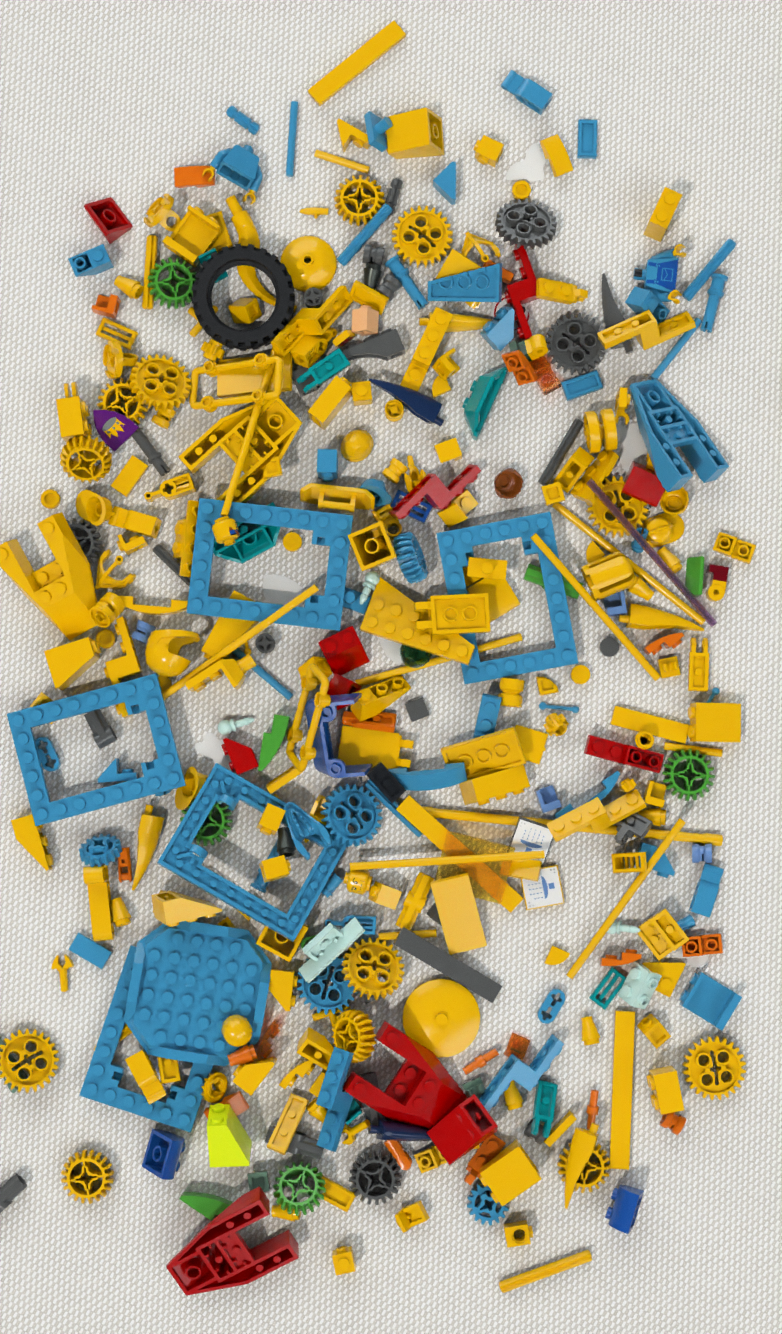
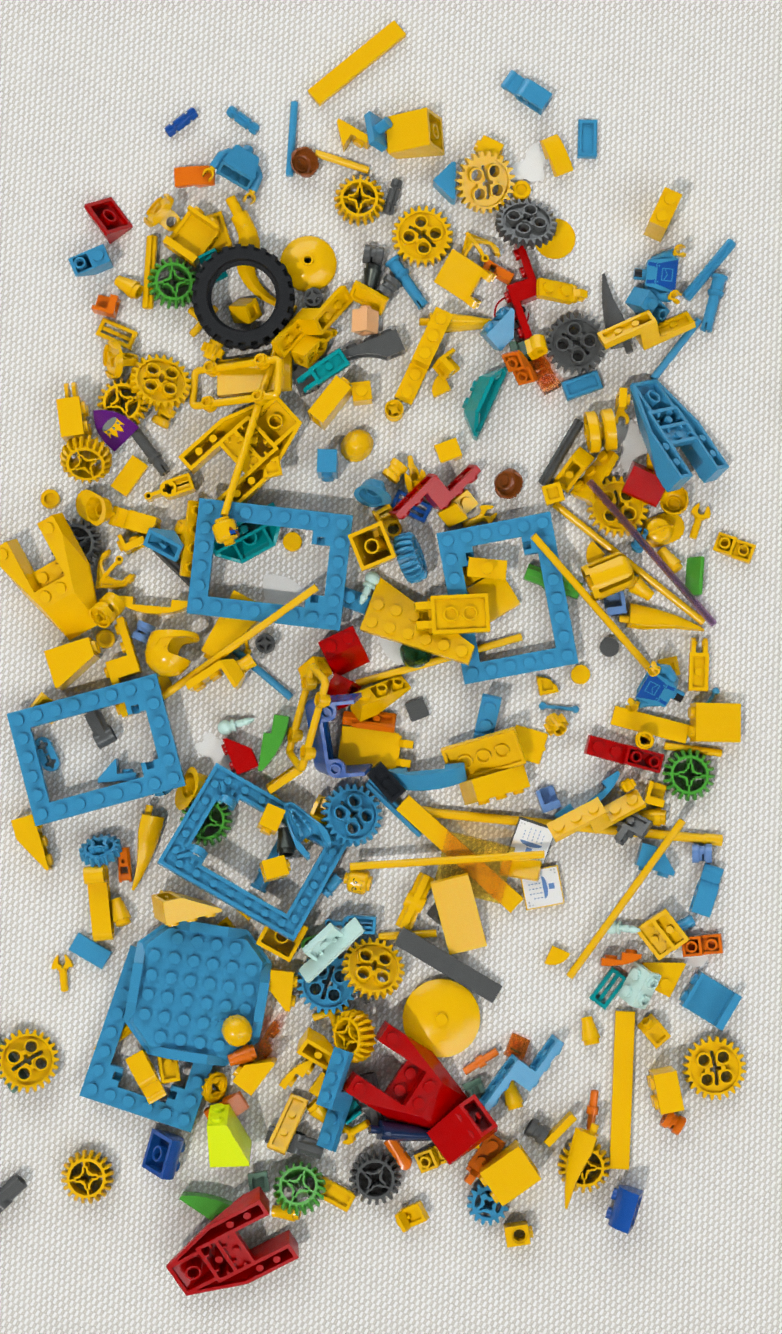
yellow helmet [300,207,329,219] -> none
yellow piece [300,483,375,513] -> none
yellow tile [332,330,357,347] -> none
yellow brick [332,1246,356,1276] -> none
dark azure axle [337,203,393,266] -> none
dark blue piece [368,378,444,426] -> none
yellow brick [368,881,402,910] -> none
dark azure wing [428,263,502,302] -> none
yellow wheel [498,678,525,708] -> none
yellow axle [499,1250,592,1293] -> none
teal hinge [531,1080,558,1138] -> none
dark azure beam [537,989,565,1024] -> none
yellow slope [611,852,647,873] -> none
orange slope [643,633,684,655] -> none
leg [706,564,729,602] -> none
none -> dark azure slope [143,527,184,562]
none -> blue axle [164,107,198,137]
none -> dark orange hair [290,146,319,178]
none -> yellow gear [454,150,515,214]
none -> yellow bar [462,505,497,528]
none -> yellow sticker [535,218,575,259]
none -> torso [625,661,685,713]
none -> yellow bar [689,503,711,540]

